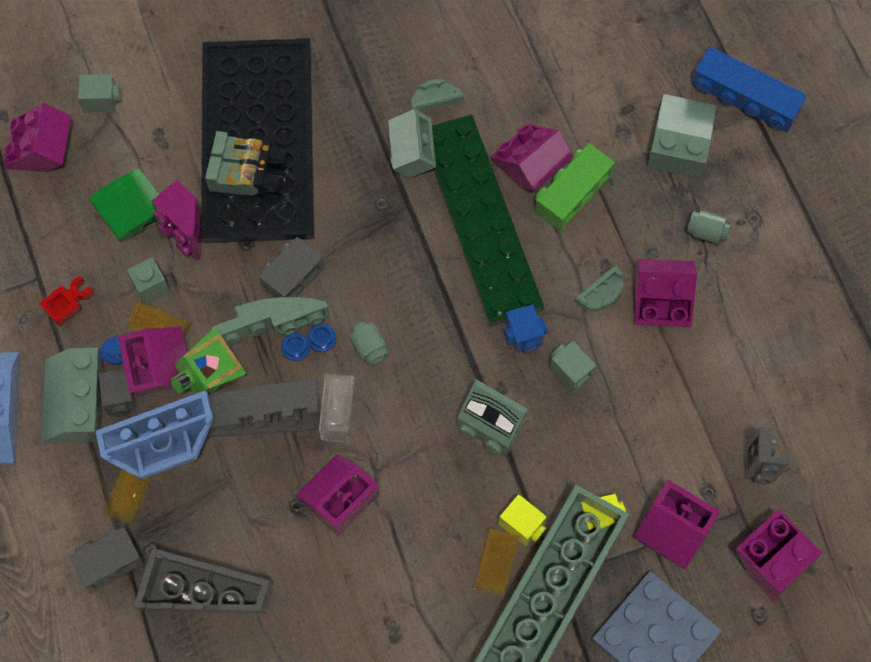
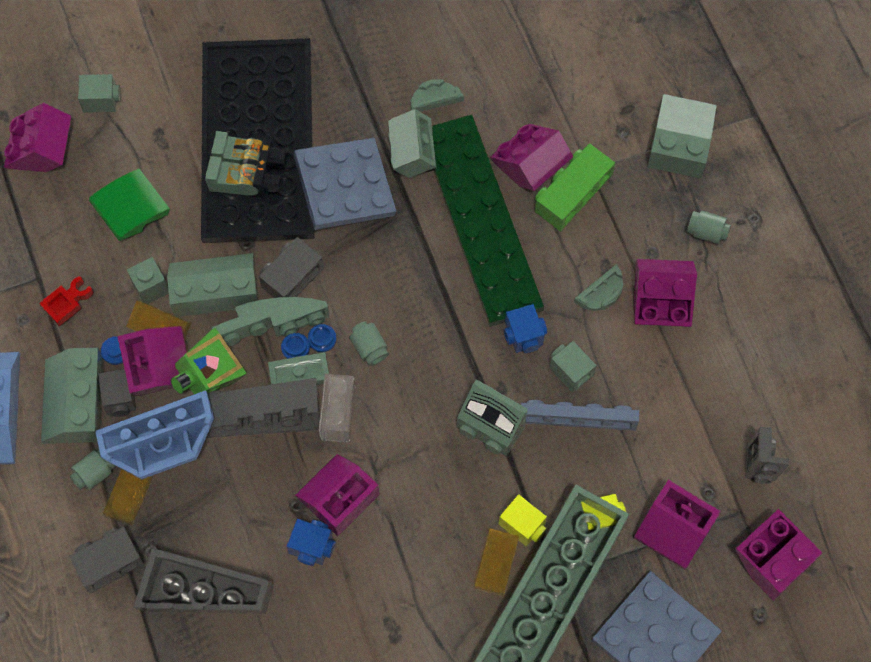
magenta slope [151,179,202,261] -> none
blue brick [691,46,807,133] -> none
none -> sand green brick [70,450,116,491]
none -> sand green slope [167,253,259,317]
none -> sand green plate [268,352,330,385]
none -> blue brick [287,519,336,566]
none -> sand blue plate [293,138,396,230]
none -> sand blue plate [521,400,639,431]

